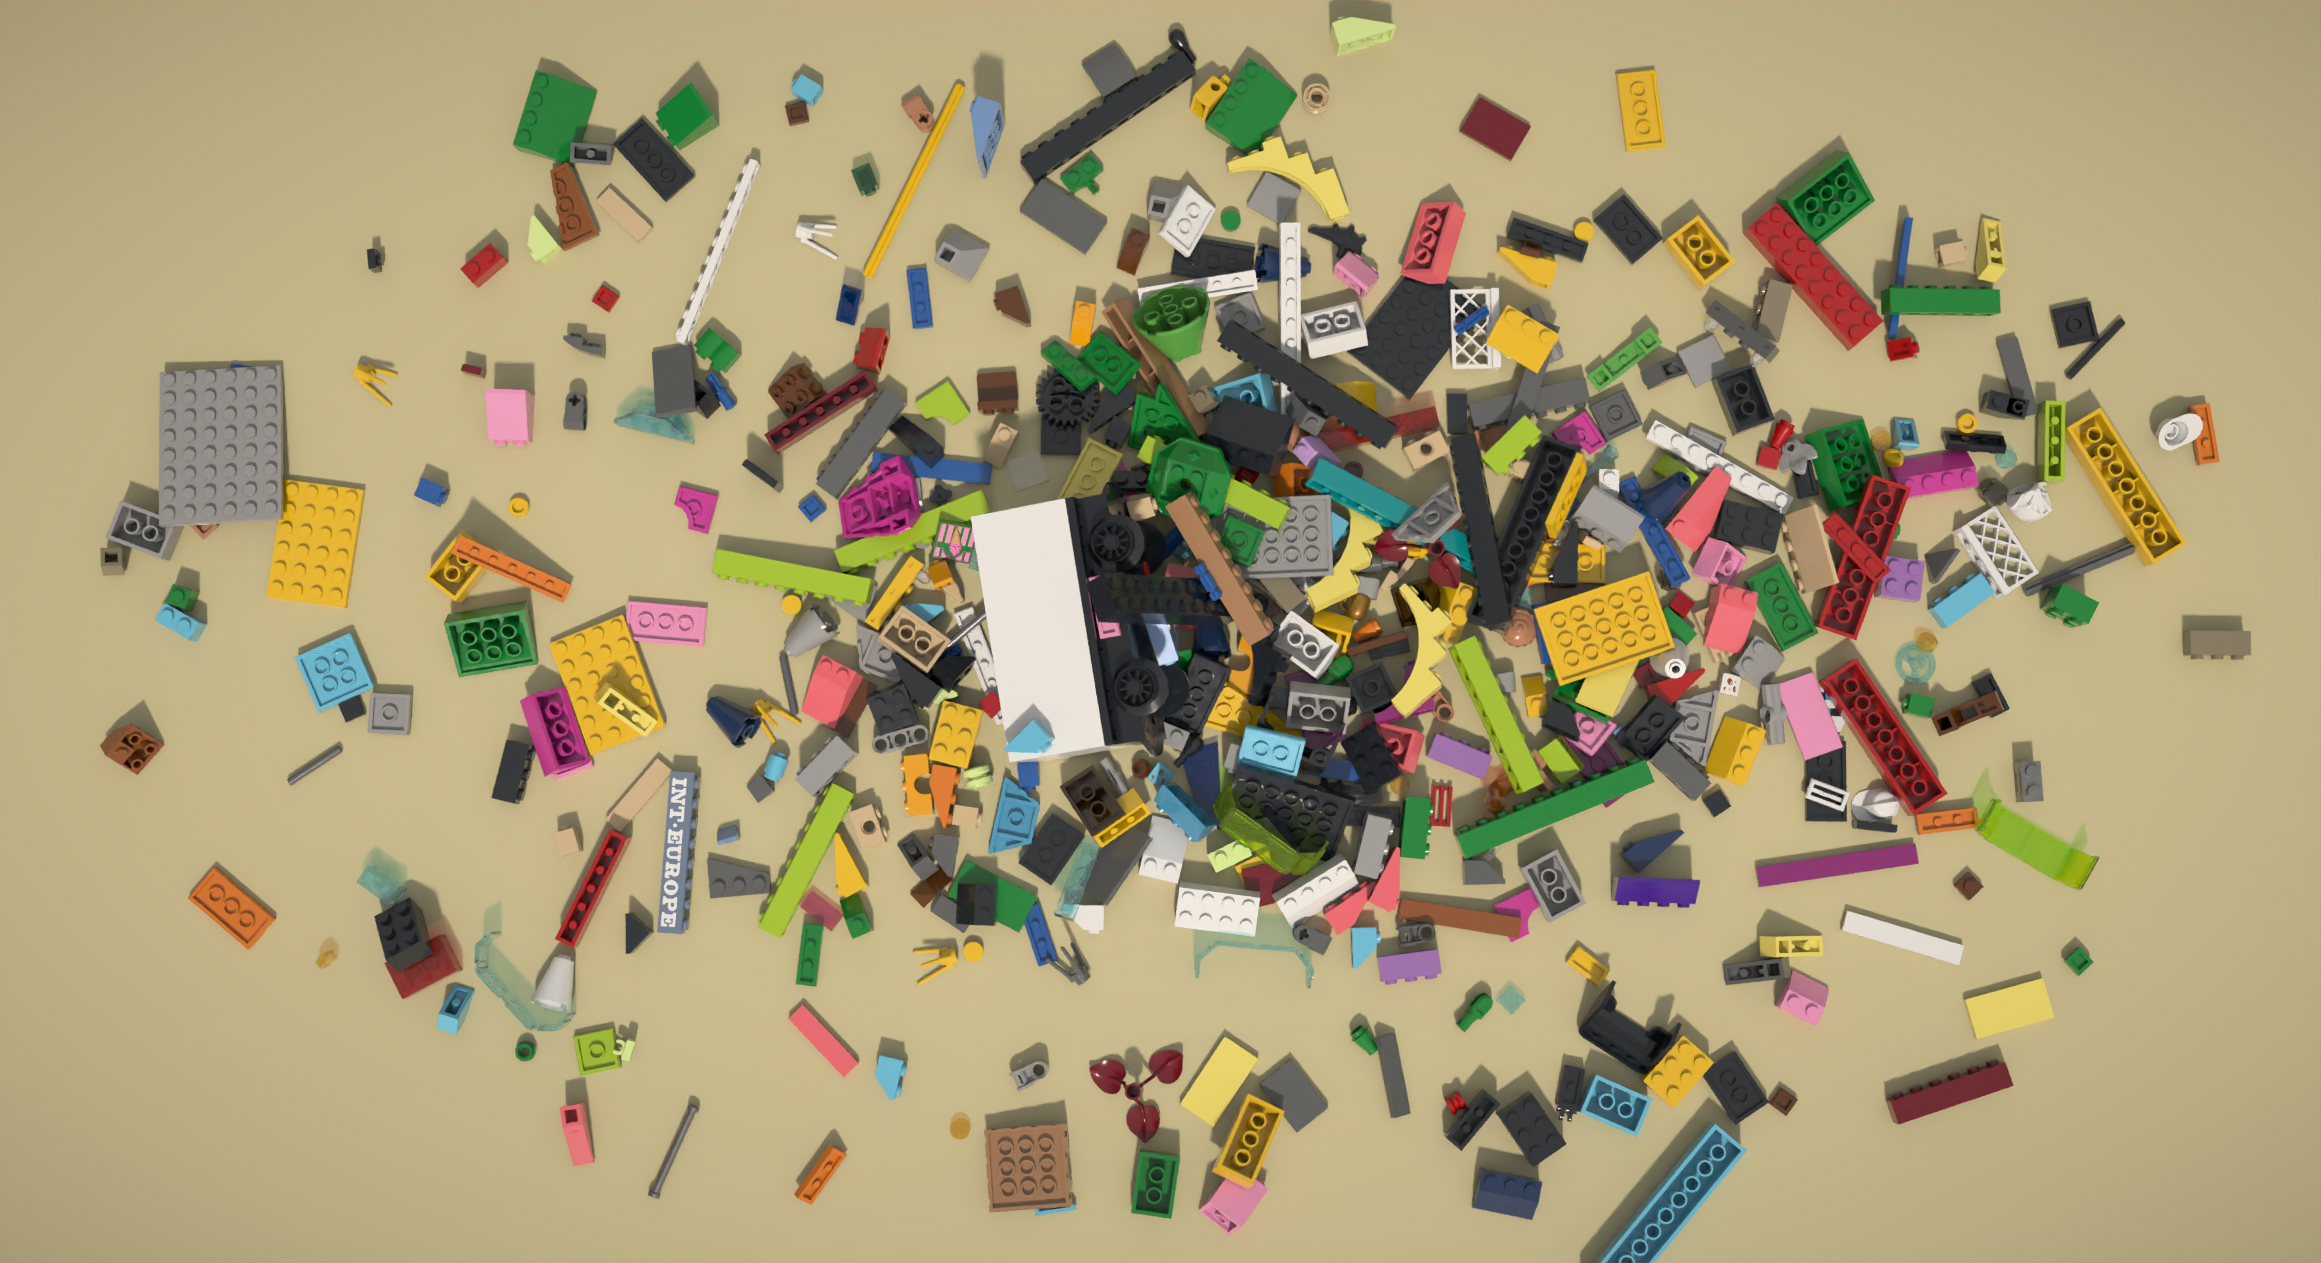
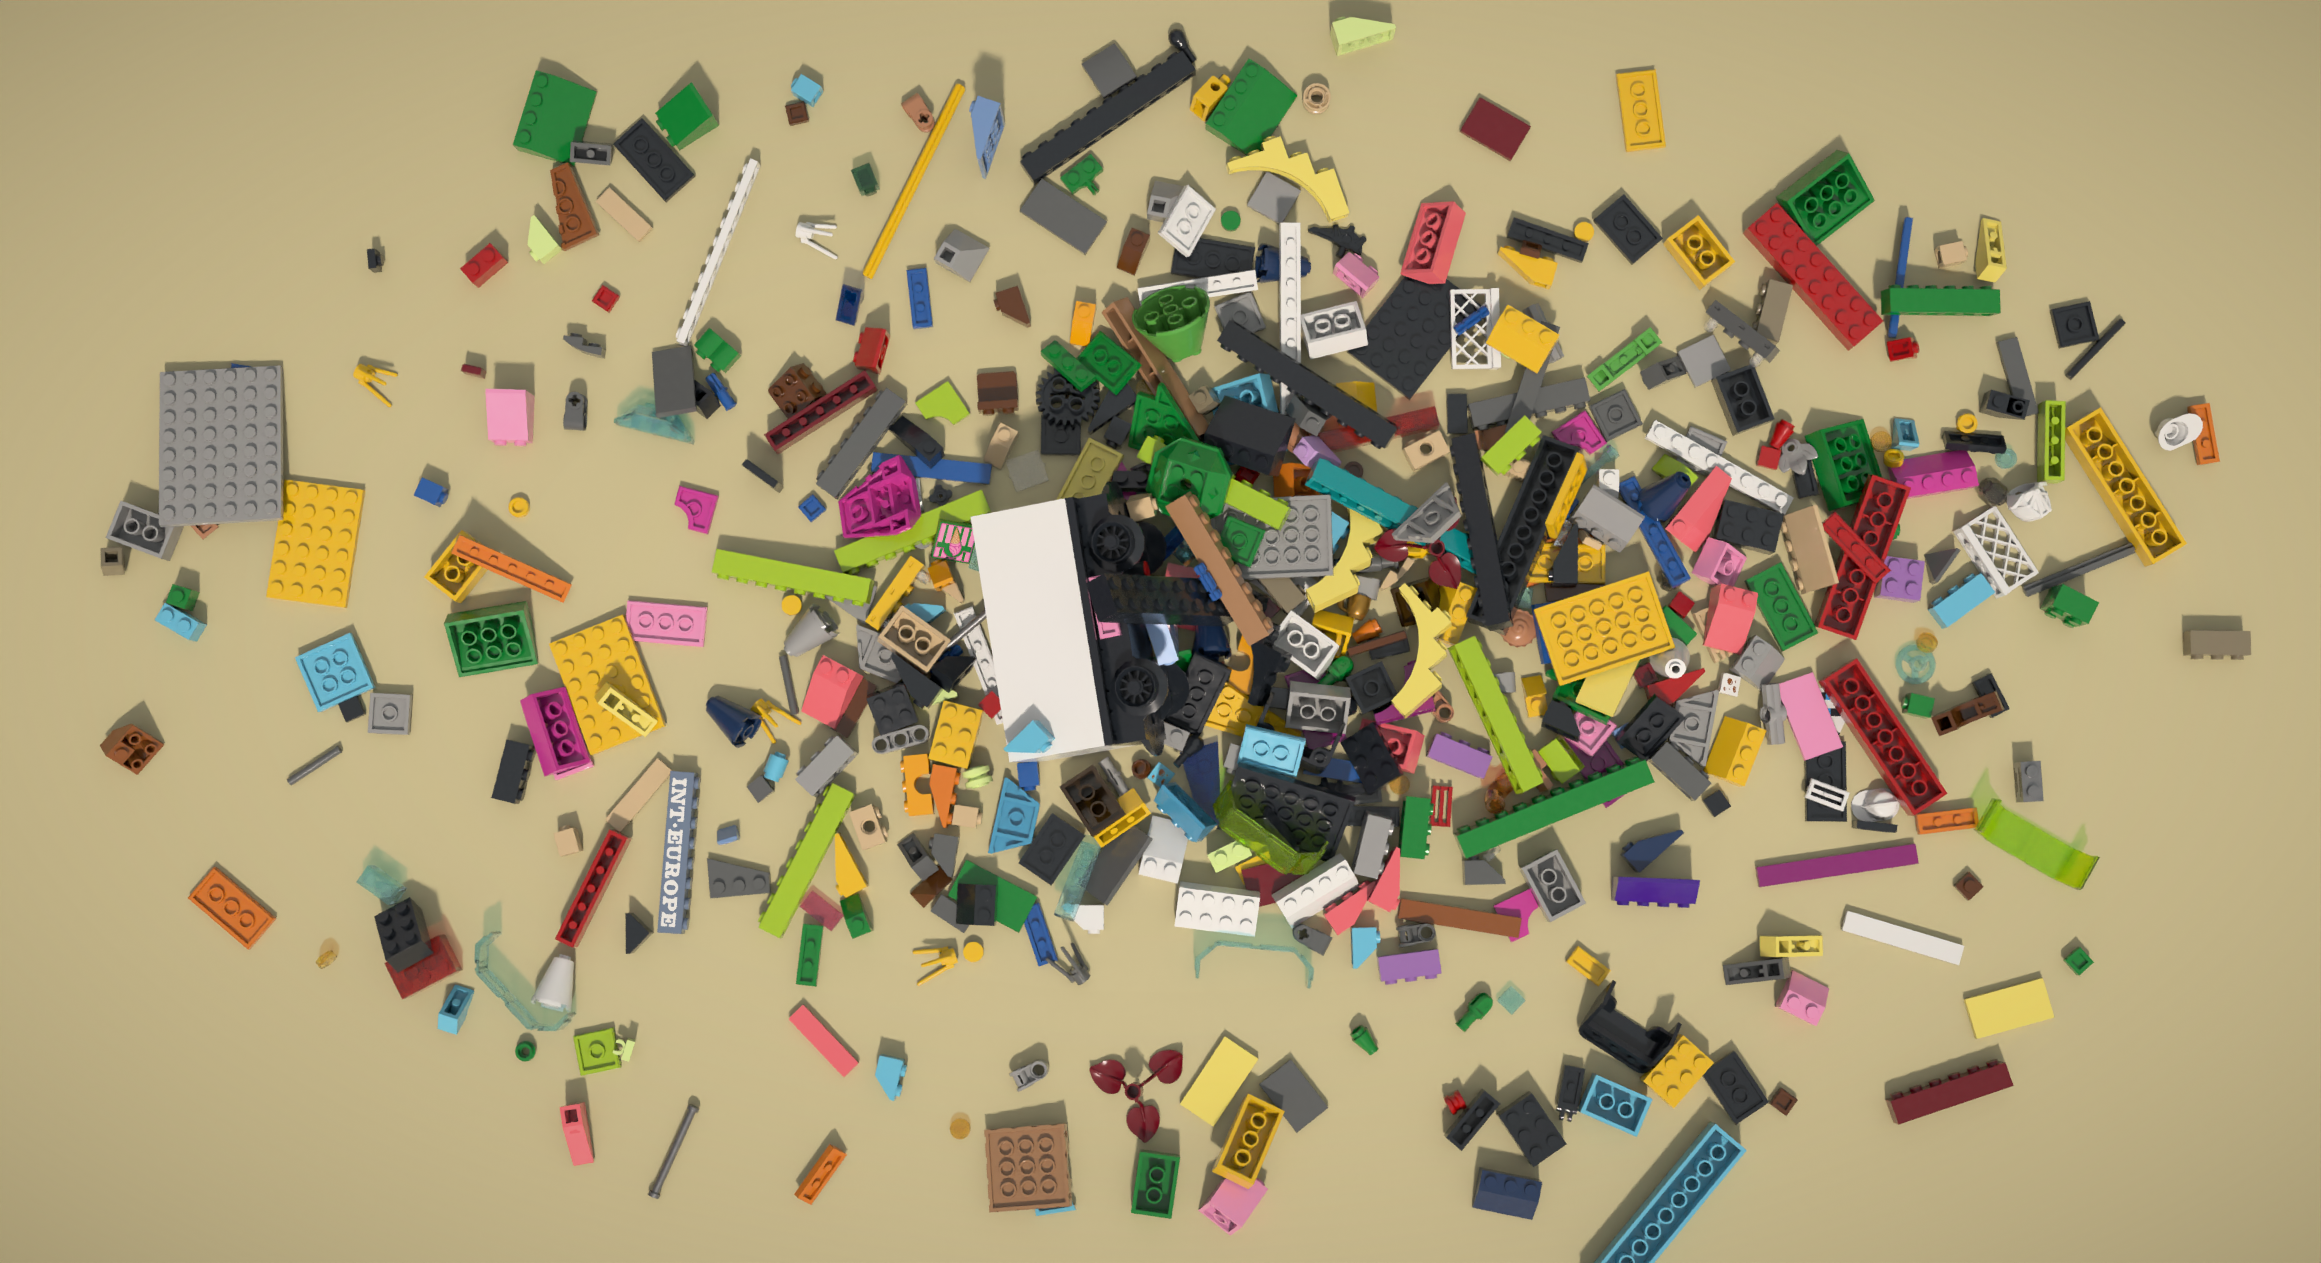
dark grey tile [1375,1033,1411,1118] -> none

